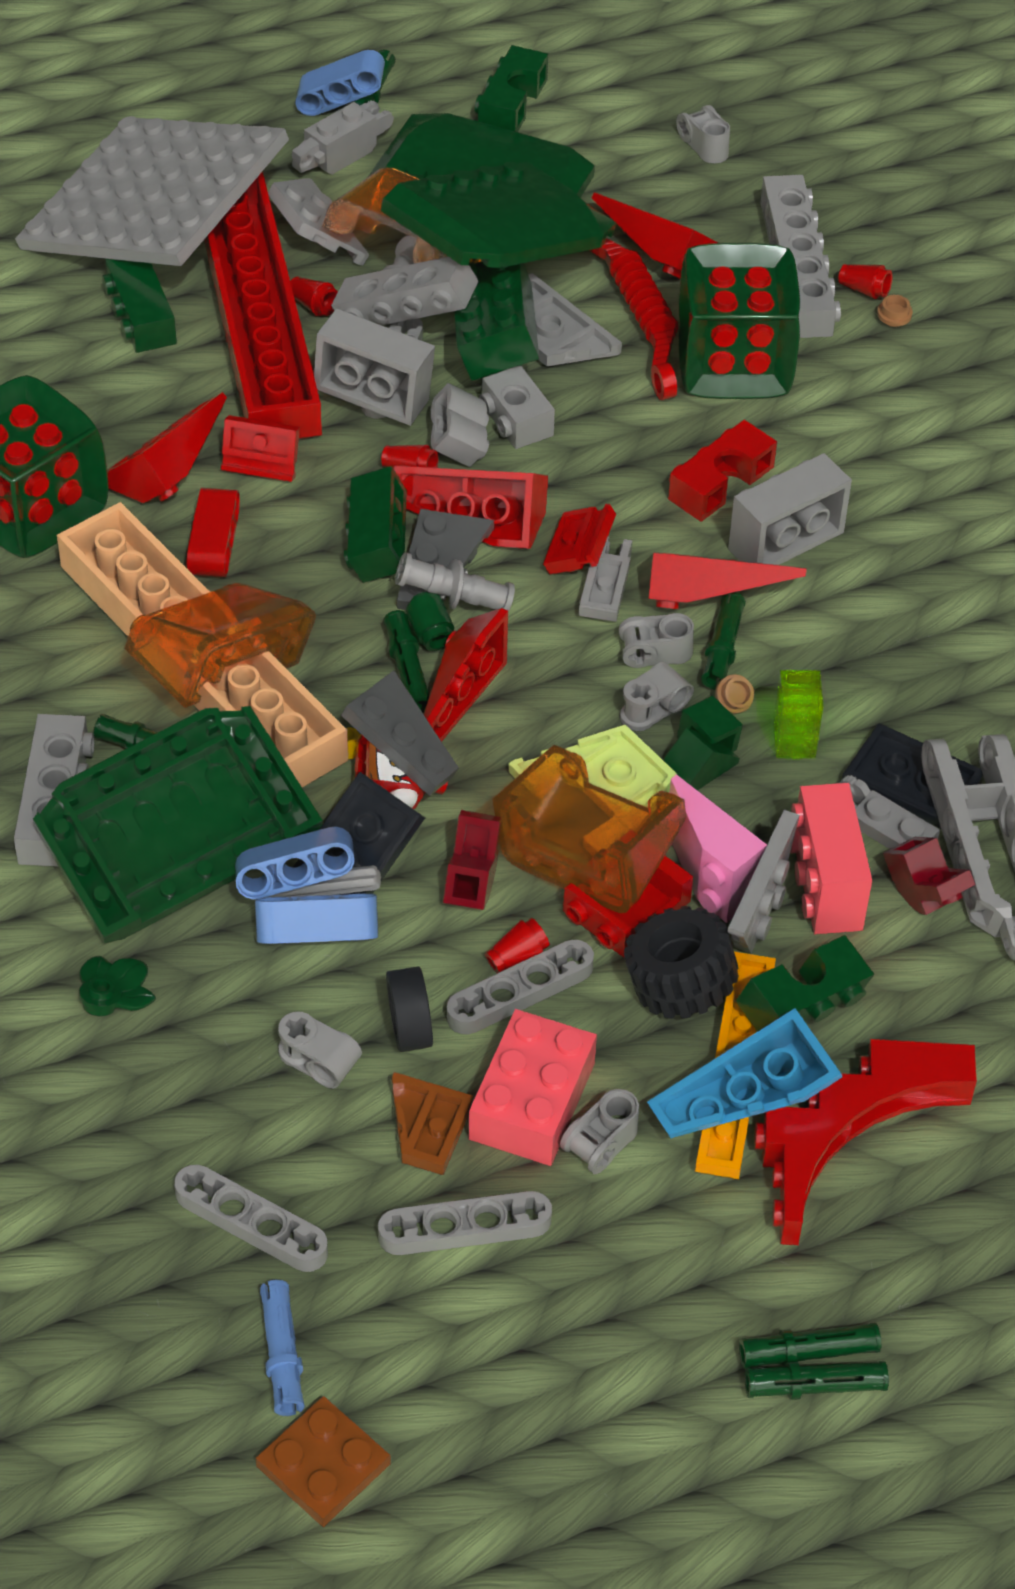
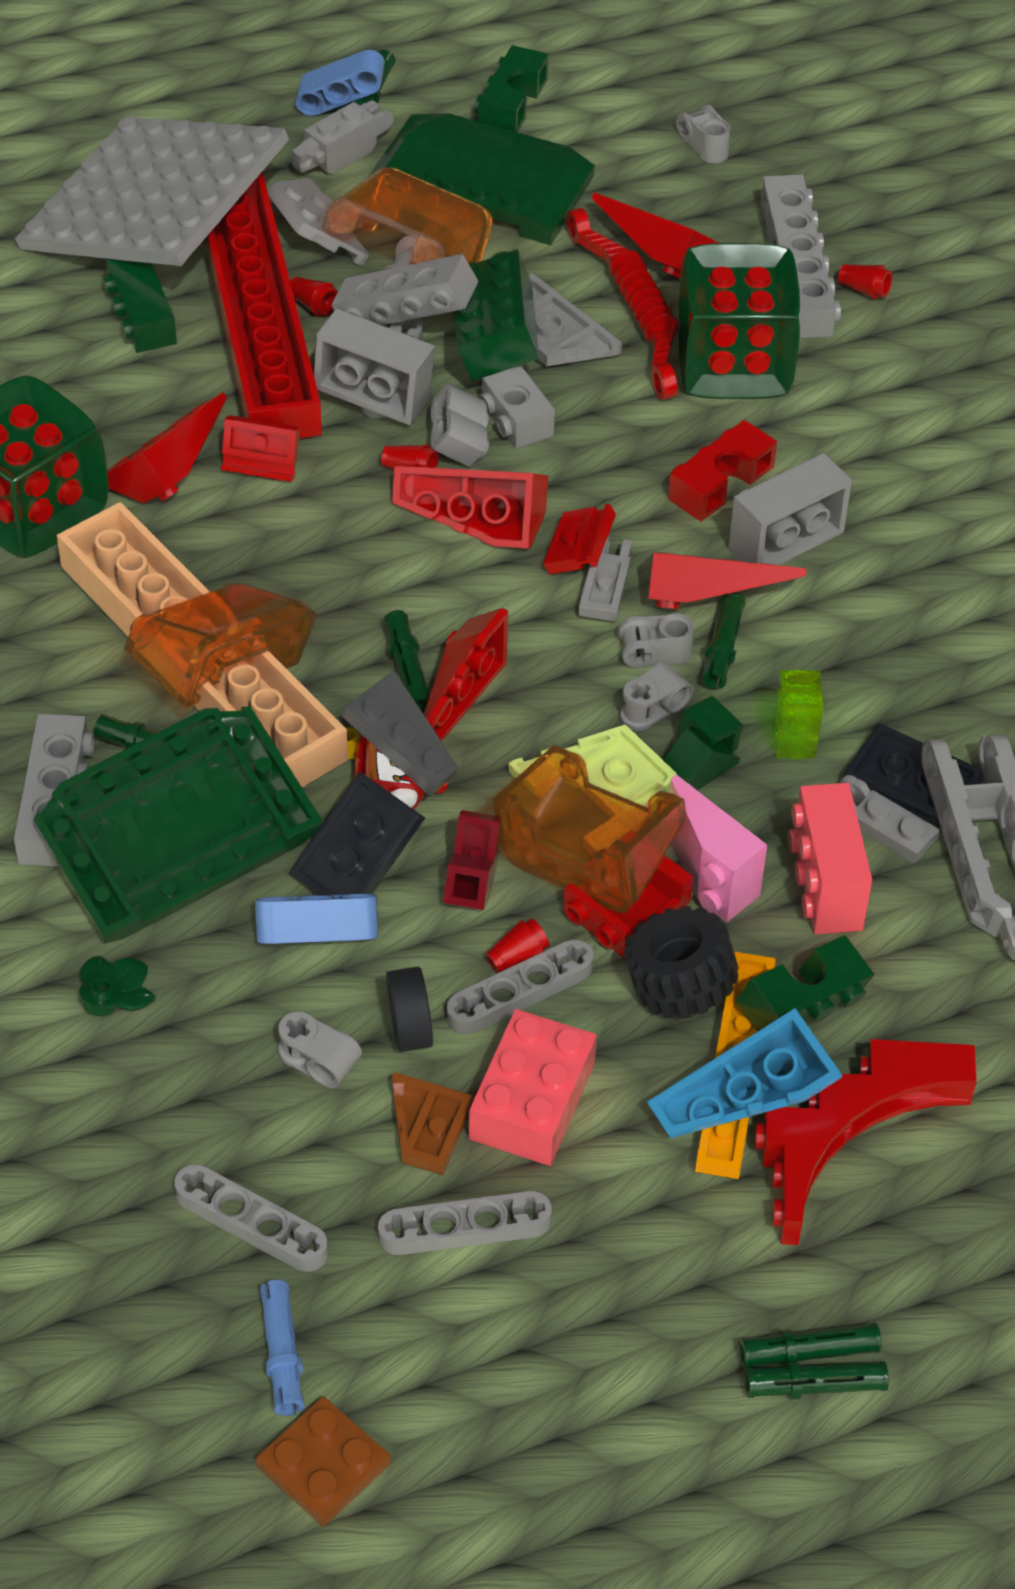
red beam [187,487,240,578] -> none
medium blue beam [235,827,354,899] -> none
light grey axle [264,865,381,898] -> none
dark green brick [344,466,407,583] -> none
dark green slope [381,161,616,268] -> none
light grey piece [395,552,515,612] -> none
dark grey wing [397,509,494,610] -> none
dark green brick [406,592,455,651] -> none
light grey piece [560,1089,639,1174] -> none
medium nougat plate [715,674,754,714] -> none
light grey wing [728,810,800,954] -> none
medium nougat plate [877,295,913,327] -> none
dark red brick [883,836,975,915] -> none

